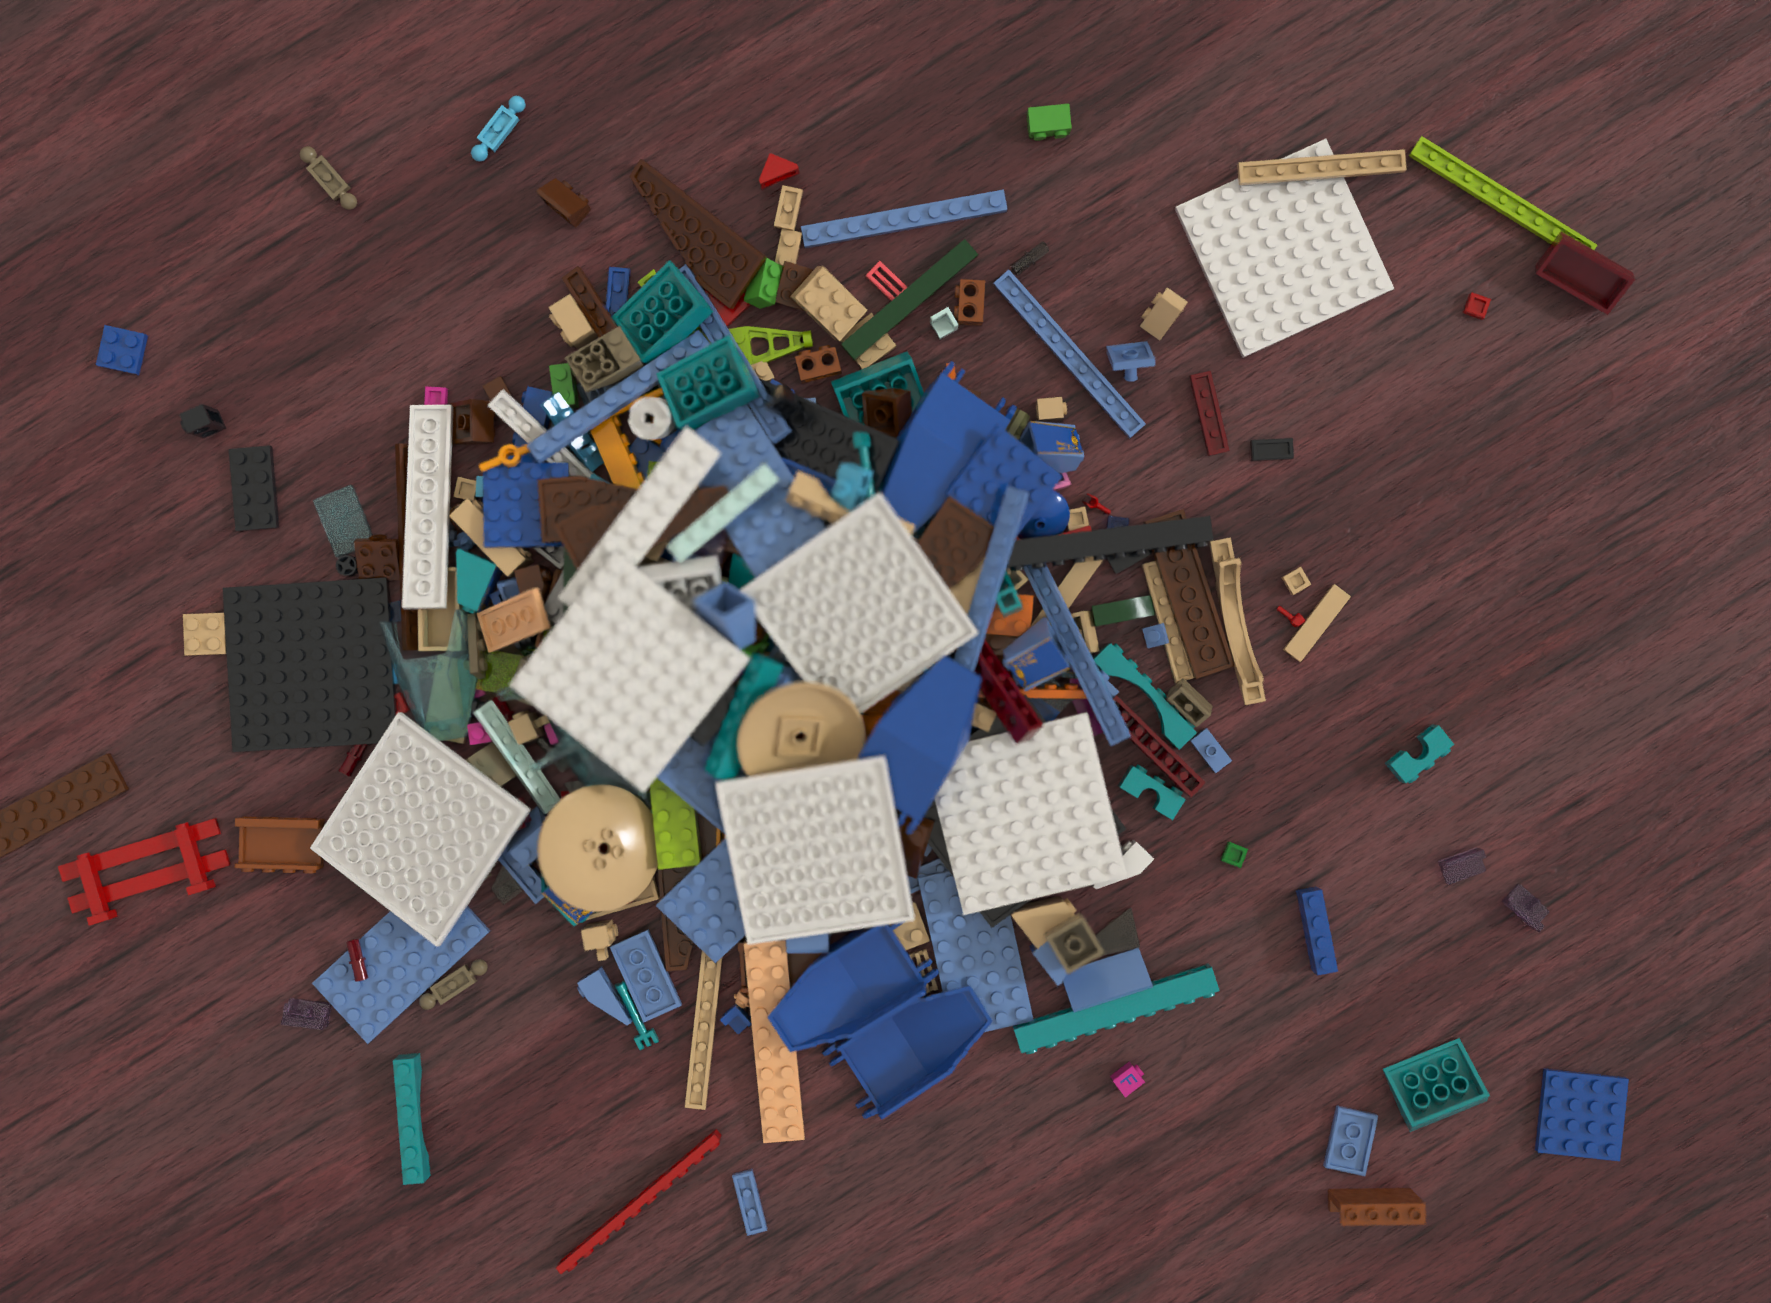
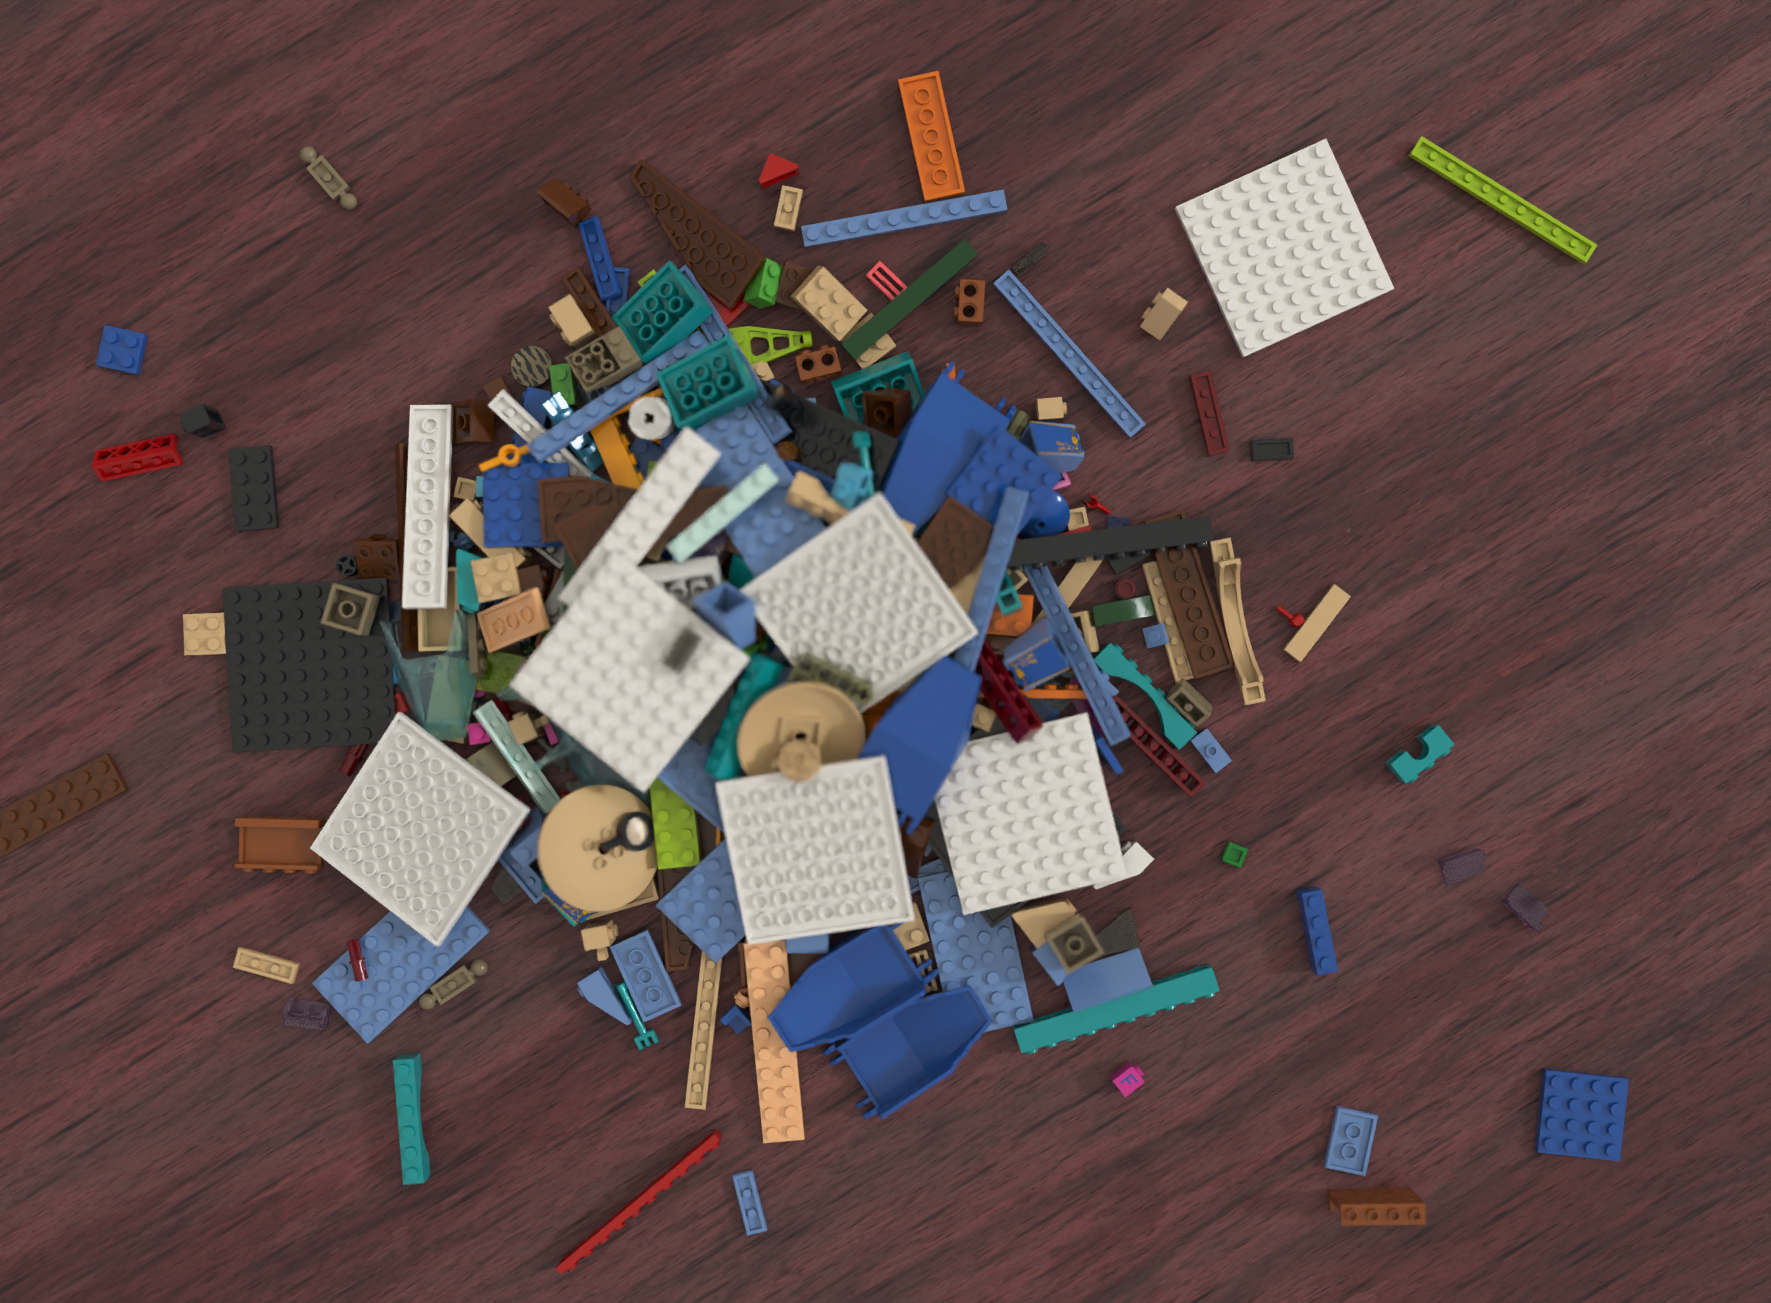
red fence [58,818,231,926] -> none
clear light blue tile [313,485,373,558] -> none
dark pink tile [424,386,448,405] -> none
medium azure plate [471,96,525,162] -> none
tan plate [775,228,802,266] -> none
light aqua panel [930,307,958,339] -> none
bright green brick [1026,104,1072,141] -> none
medium blue tile [1106,341,1155,381] -> none
teal arch [1117,764,1186,820] -> none
tan plate [1237,149,1407,185] -> none
tan plate [1281,567,1311,595] -> none
teal slope [1383,1038,1490,1132] -> none
red tile [1463,292,1491,320] -> none
dark red piece [1535,231,1635,315] -> none
none -> red fence [92,433,183,482]
none -> tan tile [233,947,300,984]
none -> dark tan brick [321,583,381,636]
none -> tan plate [470,553,522,603]
none -> dark tan tile [511,346,553,388]
none -> blue tile [578,216,622,302]
none -> black piece [601,811,655,852]
none -> clear smoke plate [662,626,704,675]
none -> clear orange tile [776,442,798,461]
none -> tan tile [778,740,822,783]
none -> olive beam [786,652,874,704]
none -> orange plate [898,71,965,202]
none -> blue tile [1091,726,1124,775]
none -> dark red plate [1115,579,1136,599]

